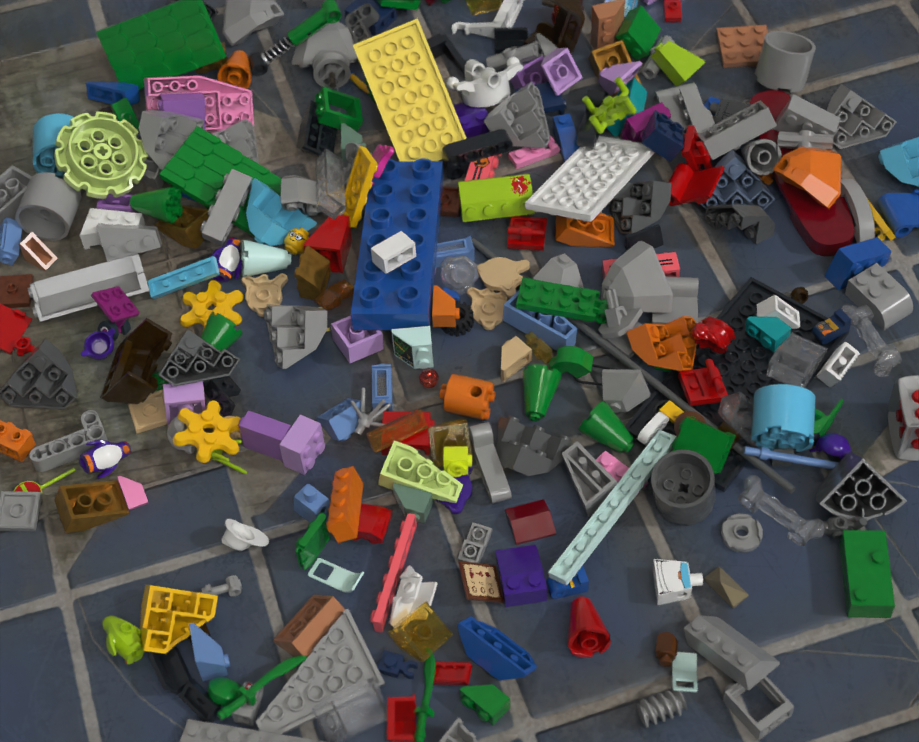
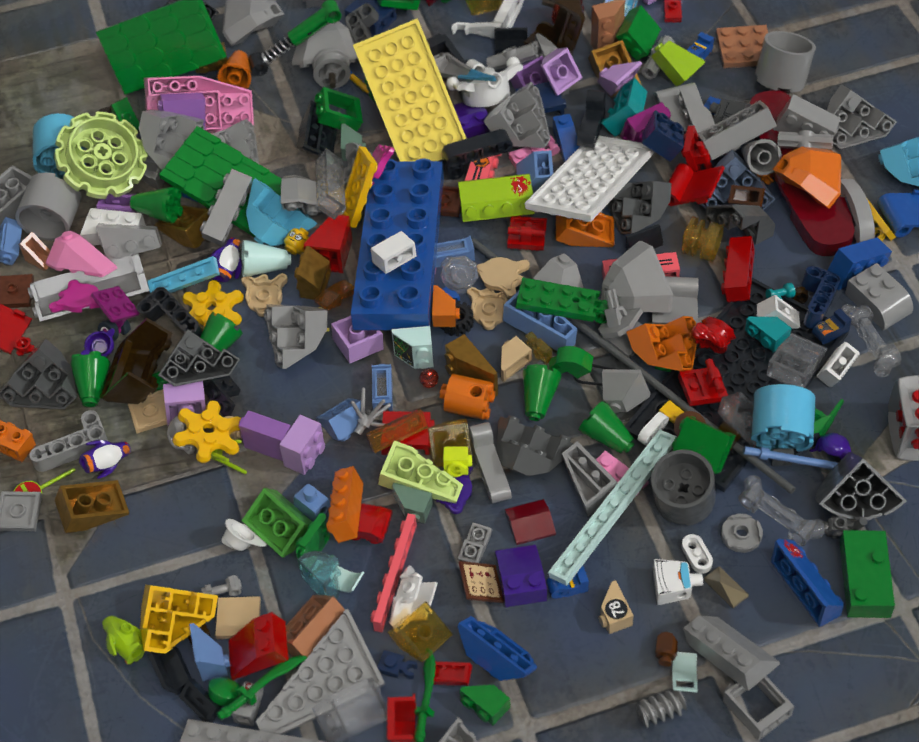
blue slope [86,82,140,105] -> none
bright pink slope [118,476,149,511] -> none
red cone [567,597,611,658] -> none
lime plate [582,77,637,134] -> none
none -> bright pink wedge [46,231,117,277]
none -> dark pink tile [49,280,99,313]
none -> green cone [71,351,110,407]
none -> black beam [137,287,203,337]
none -> tan tile [215,596,261,639]
none -> red slope [229,612,289,680]
none -> bright green slope [242,488,311,558]
none -> clear light blue brick [298,551,341,599]
none -> light grey plate [433,52,496,81]
none -> pearl gold slope [444,334,498,397]
none -> medium blue slope [516,151,553,193]
none -> tan slope [599,580,634,634]
none -> clear yellow wheel [682,216,724,262]
none -> white plate [682,534,713,573]
none -> blue leg [687,32,714,60]
none -> red brick [721,236,755,302]
none -> reddish brown slope [728,185,765,207]
none -> teal piece [765,283,796,300]
none -> blue slope [771,539,844,627]
none -> dark blue beam [801,266,841,329]

